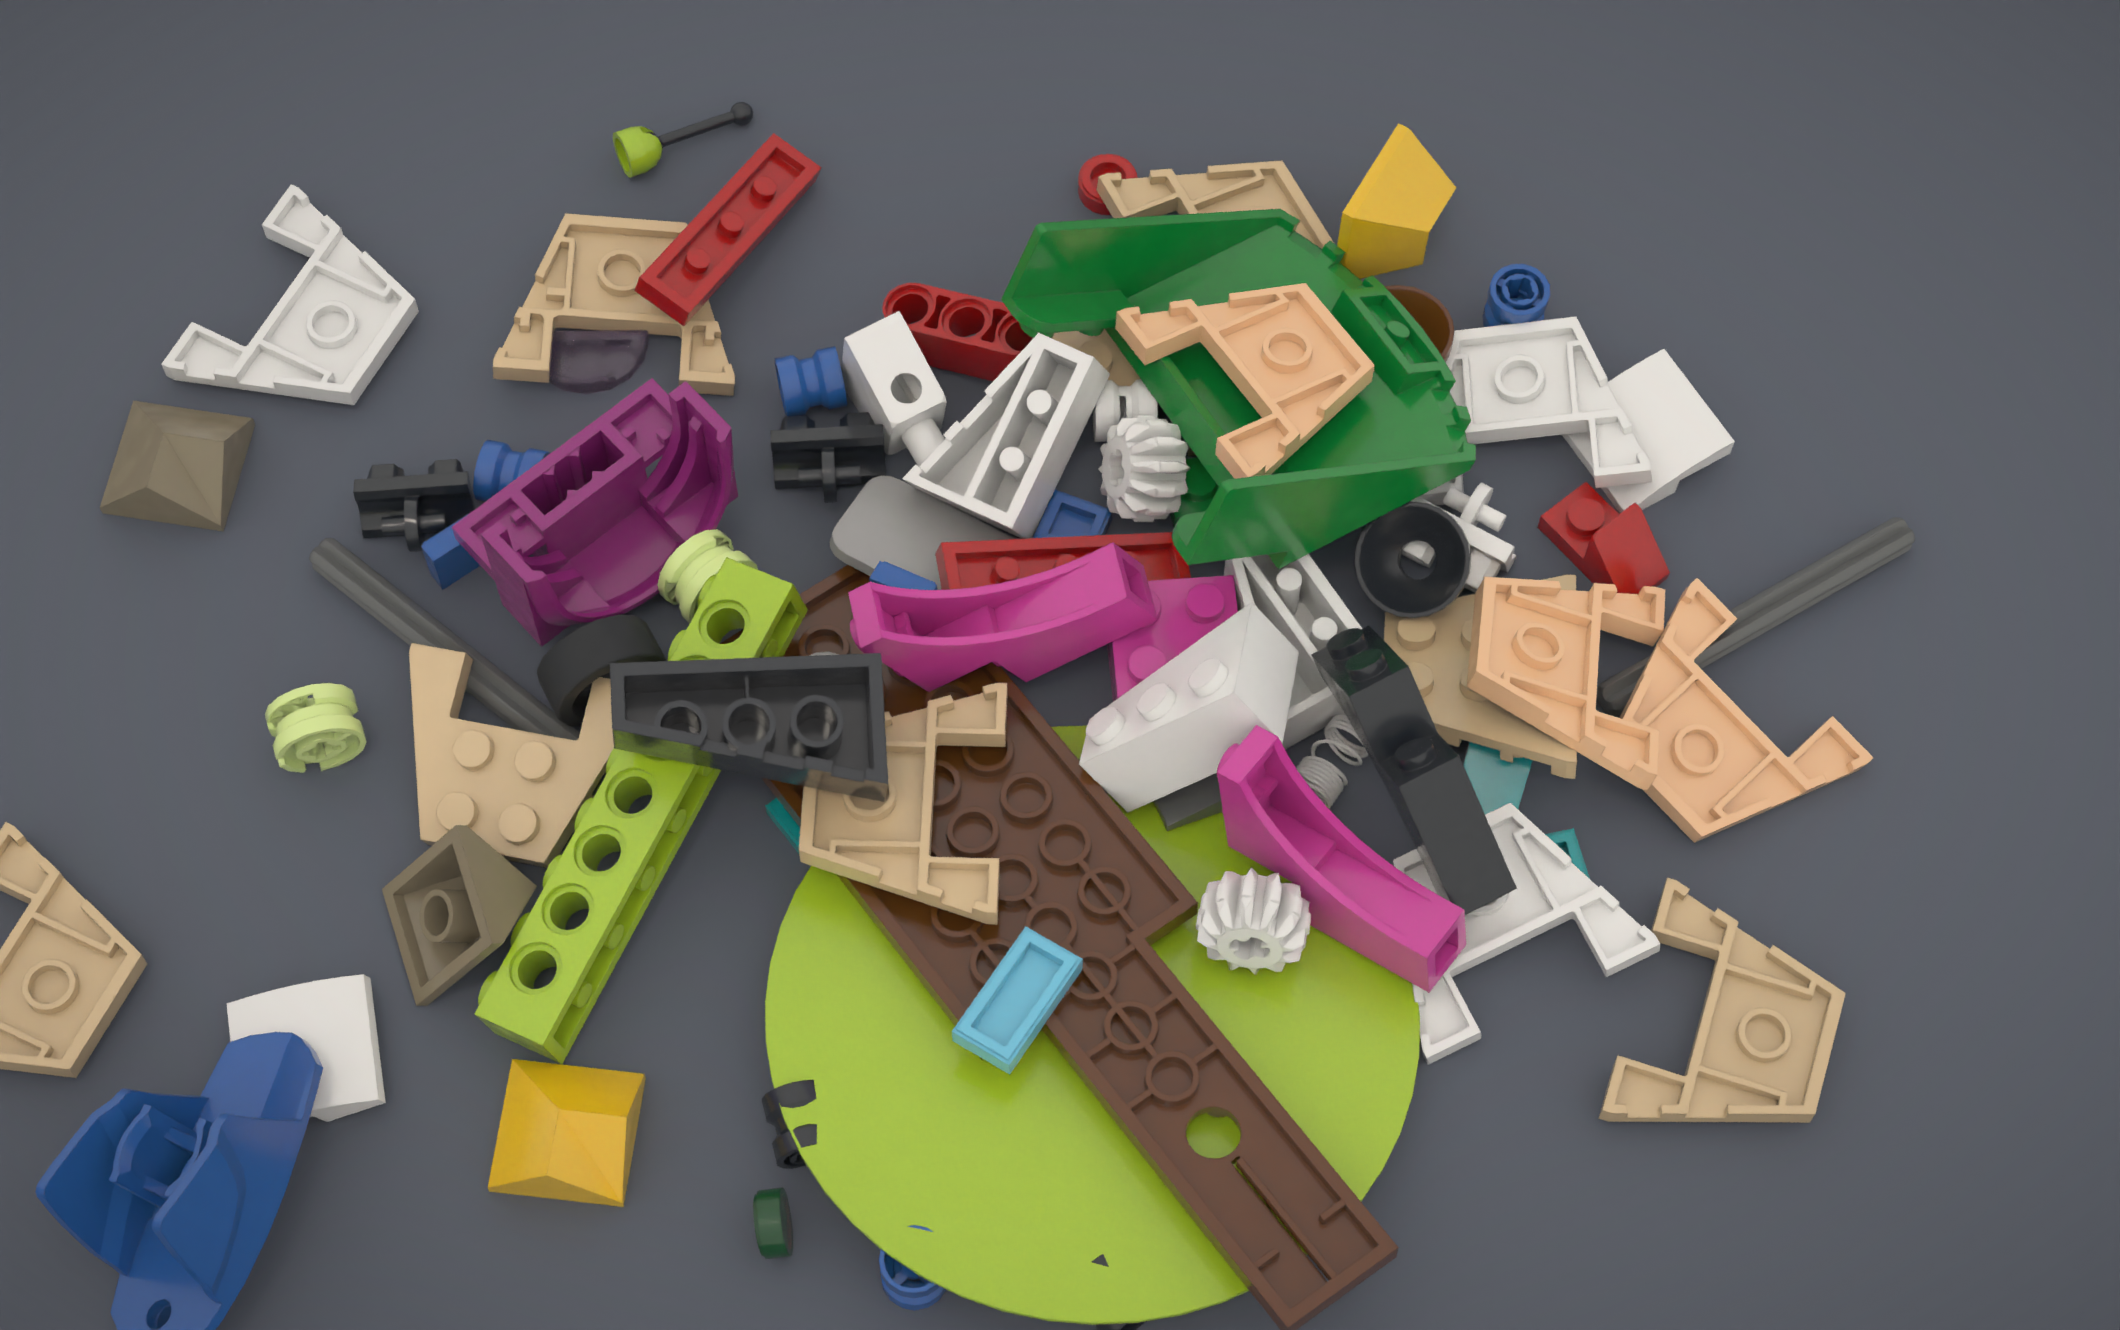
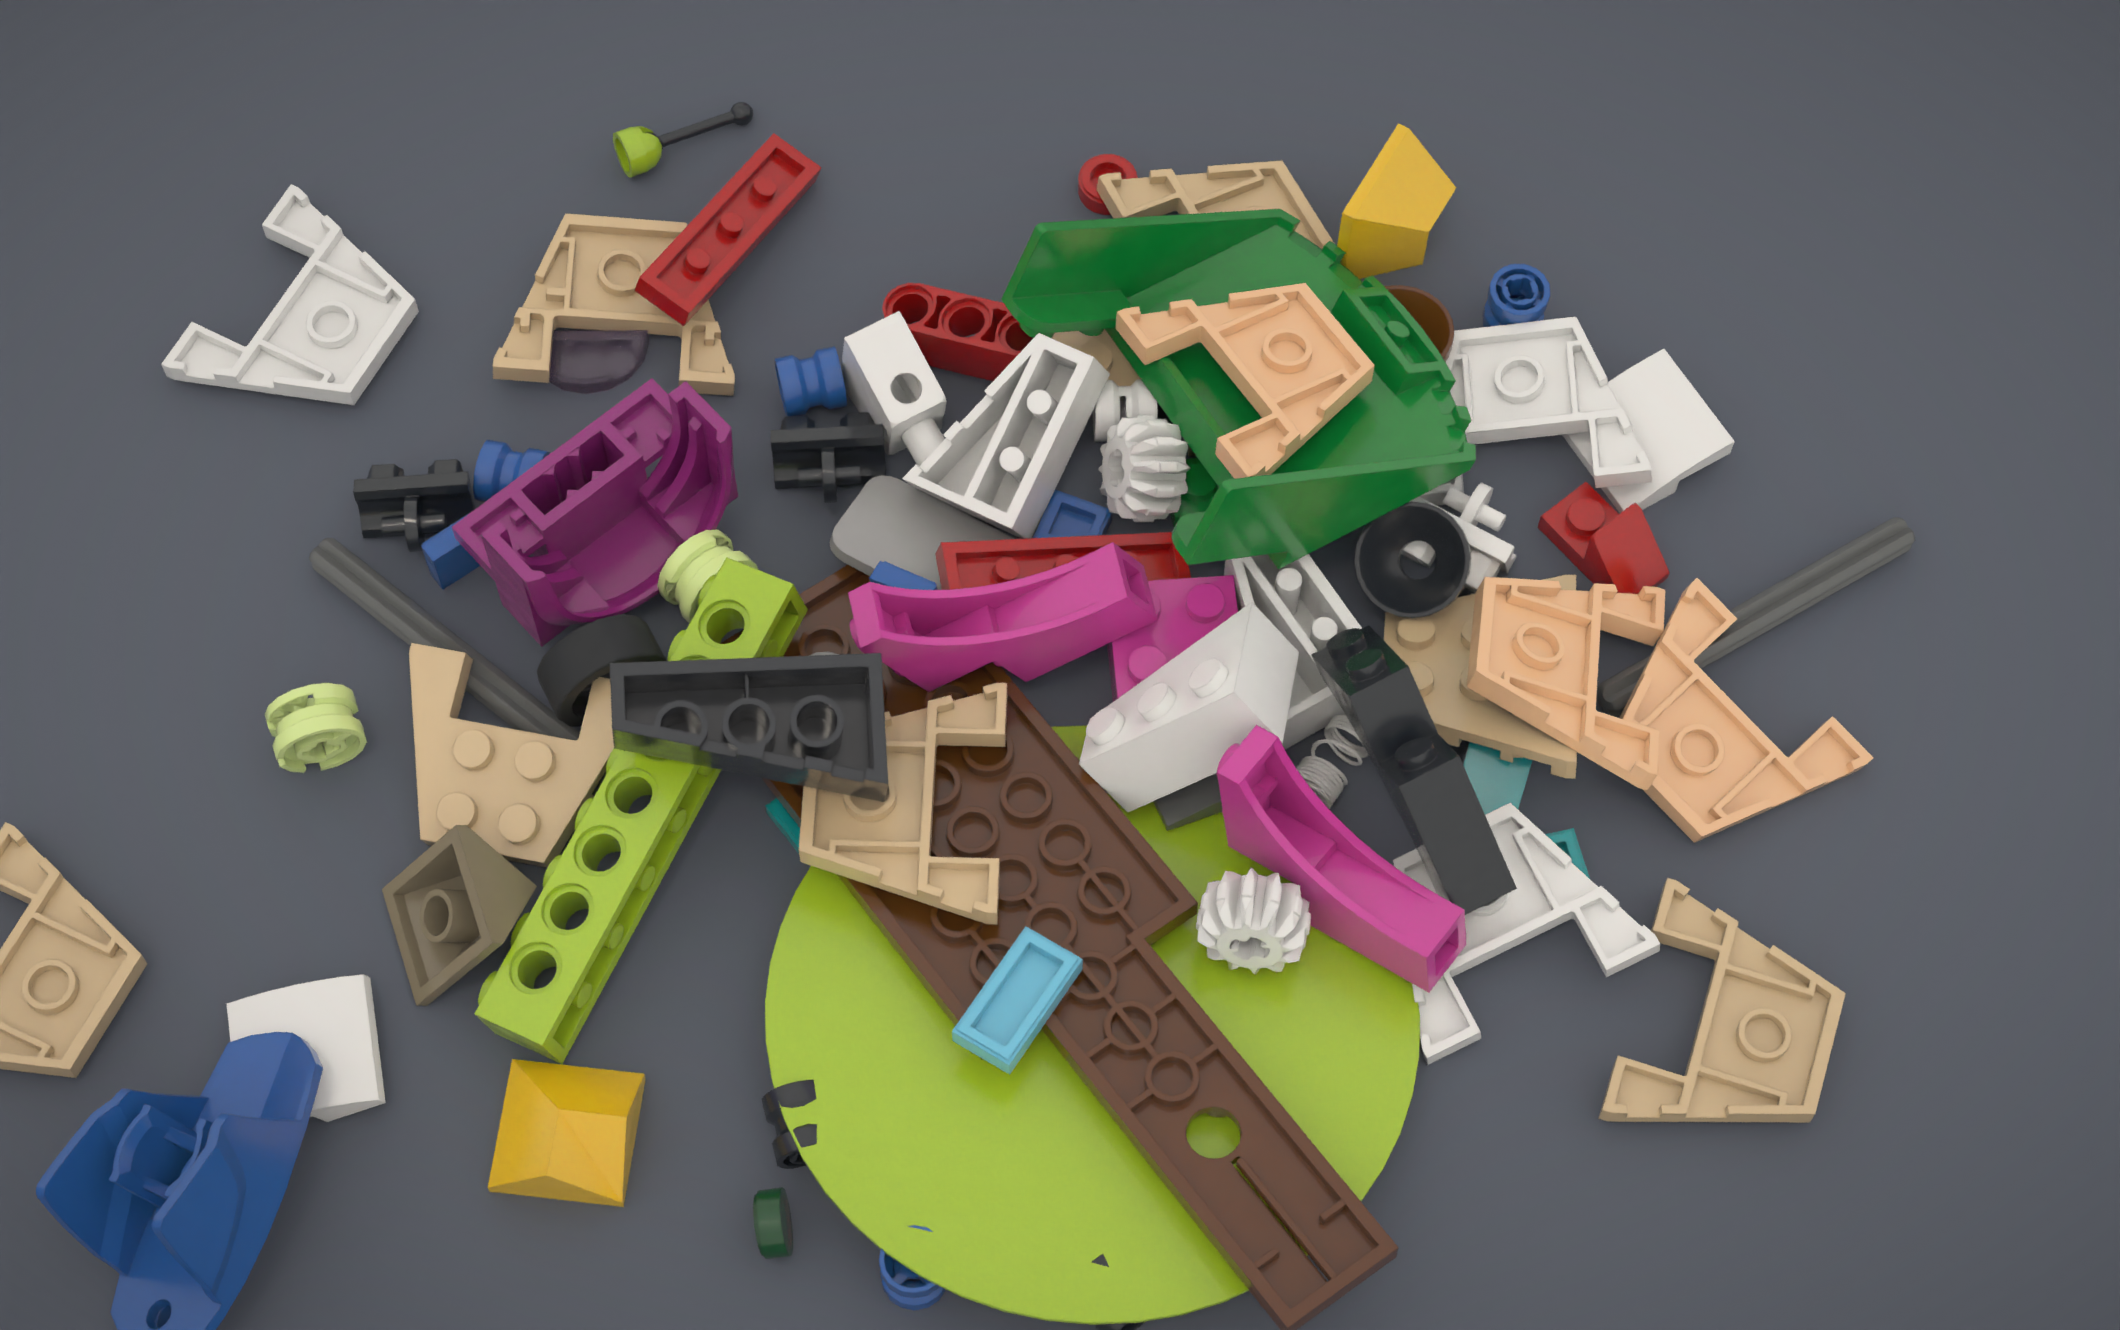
dark tan slope [100,400,255,532] -> none

